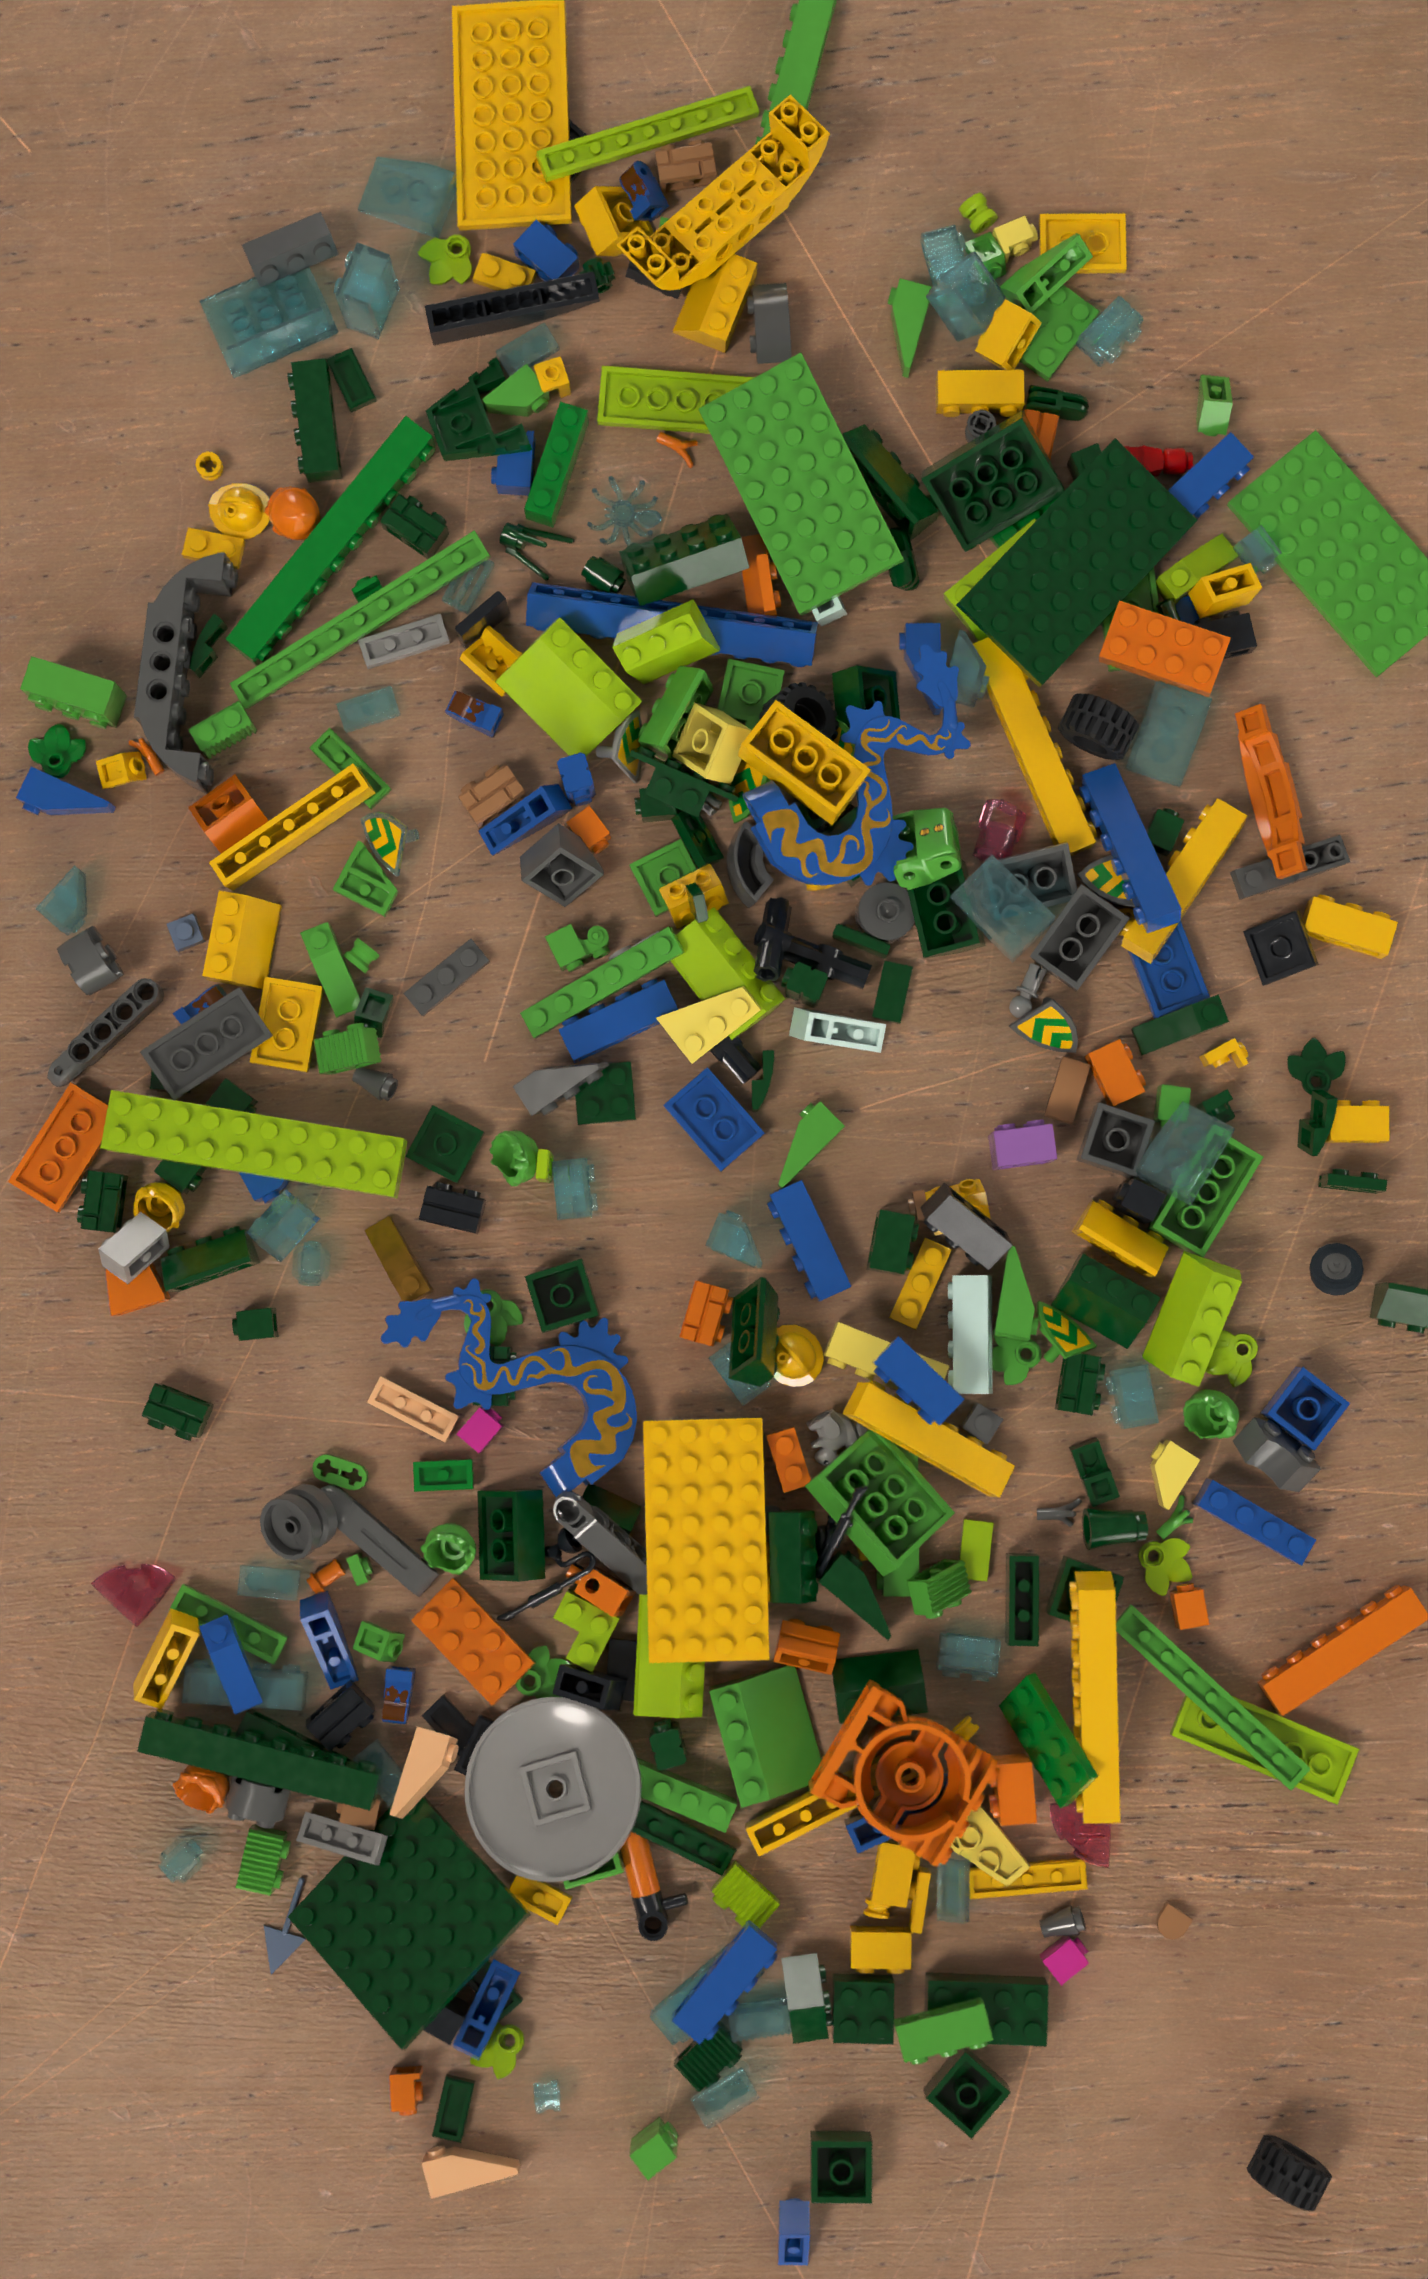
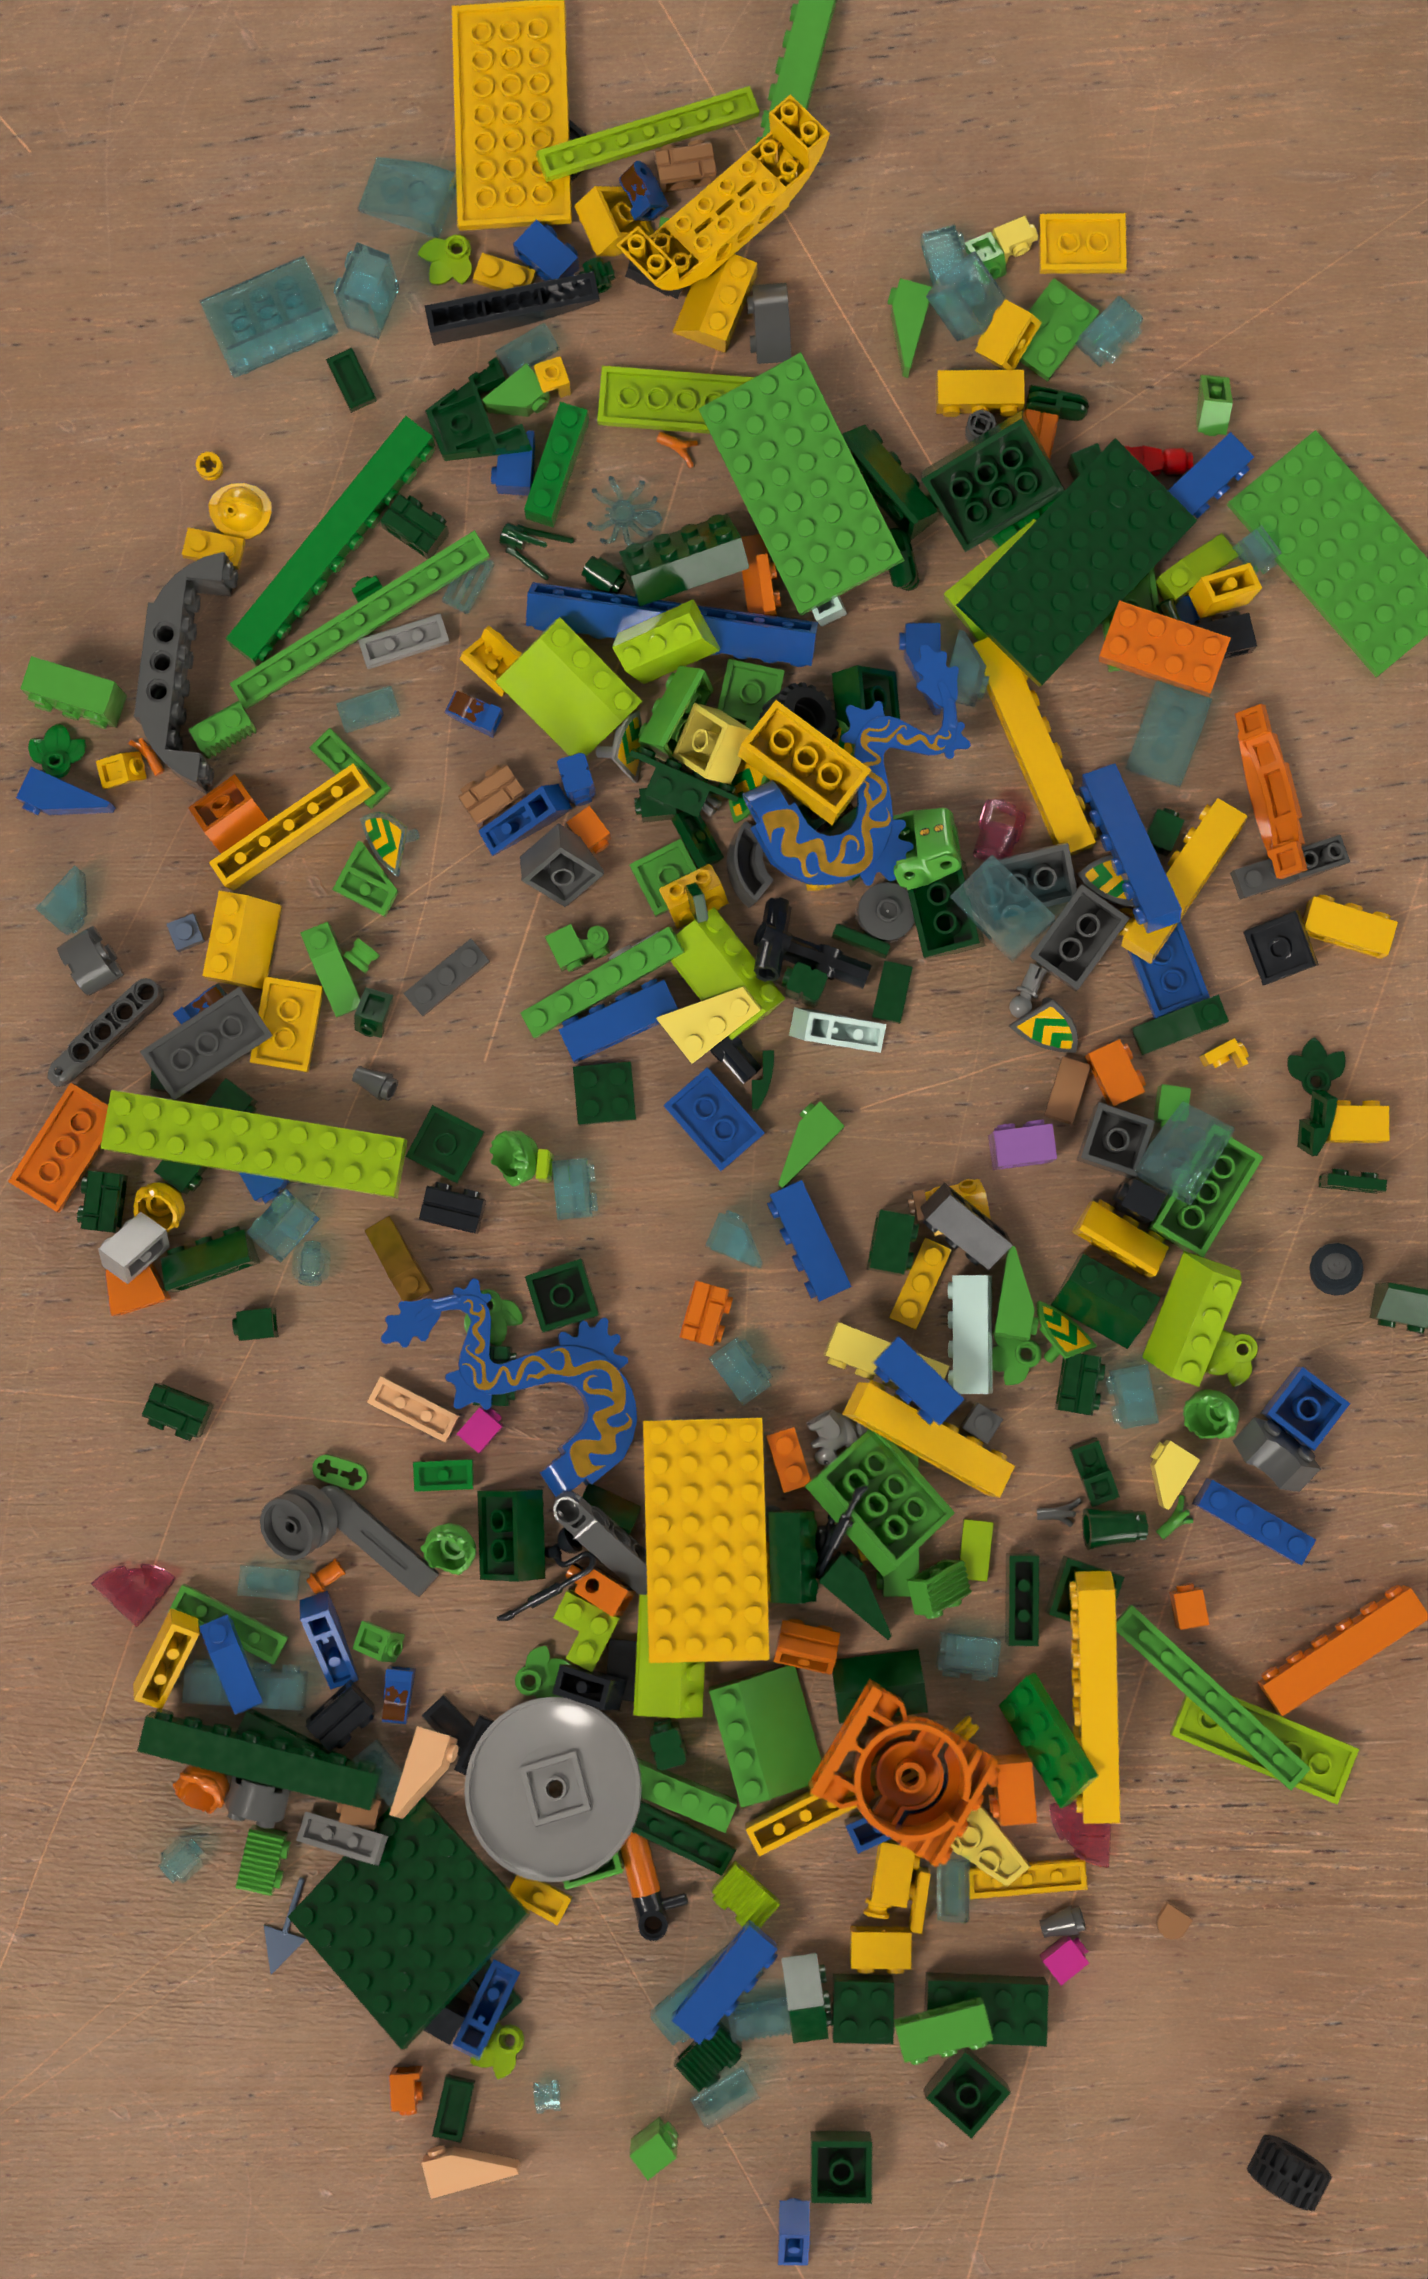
dark green slope [190,614,228,679] -> none
dark grey brick [242,212,339,288] -> none
orange hair [265,486,320,541] -> none
dark green brick [287,358,343,483] -> none
bright green brick [314,1023,382,1075] -> none
bright green plate [346,1552,373,1586] -> none
orange plate [411,1578,536,1706] -> none
black tile [455,591,510,649] -> none
dark grey slope [513,1062,609,1116] -> none
dark green slope [729,1277,780,1387] -> none
yellow helmet [774,1325,824,1387] -> none
lime wheel [959,192,998,234] -> none
bright green slope [999,233,1093,313] -> none
black tyre [1058,693,1139,760] -> none
lime plate [1138,1538,1192,1596] -> none
dark green bracket [1196,1089,1235,1128] -> none

